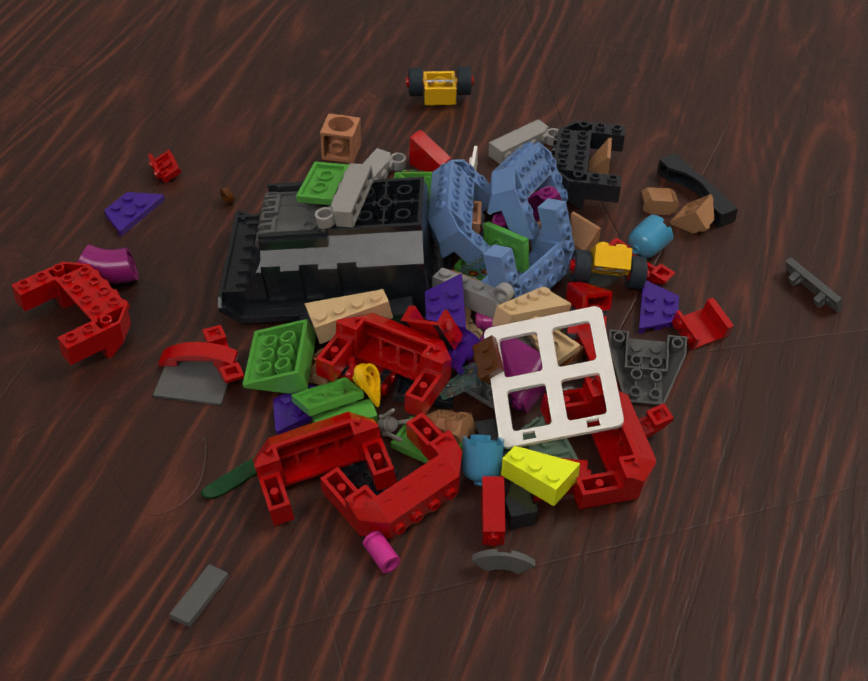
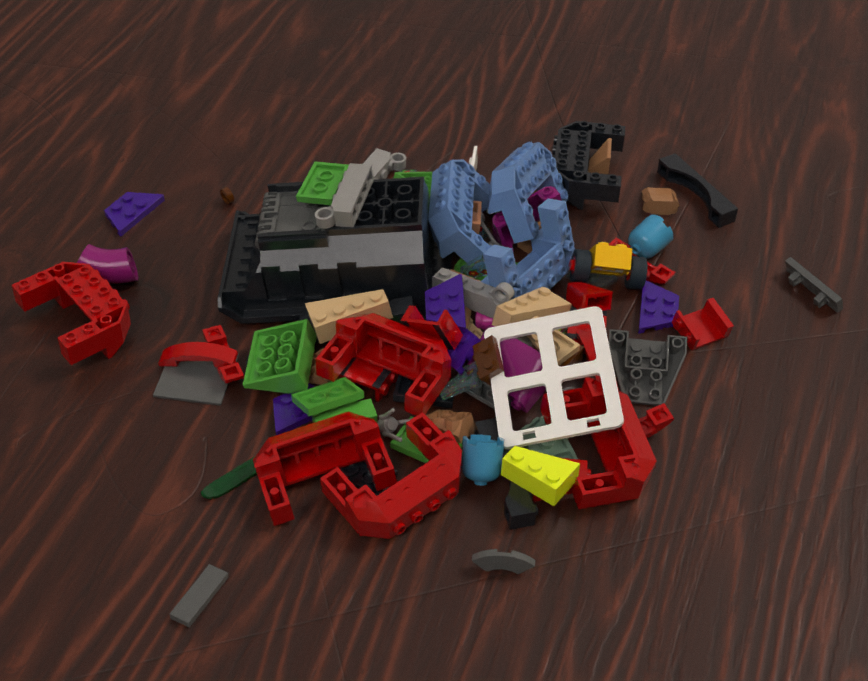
red bracket [148,150,182,183] -> none
nougat brick [320,113,361,163] -> none
yellow piece [348,356,380,407] -> none
dark pink piece [363,531,401,573] -> none
brick [406,67,474,106] -> none
red slope [409,130,451,172] -> none
red slope [480,476,505,546] -> none
bright green plate [483,221,529,273] -> none
light grey hinge [488,119,558,164] -> none
medium nougat slope [570,211,601,250] -> none
medium nougat slope [670,194,714,234] -> none

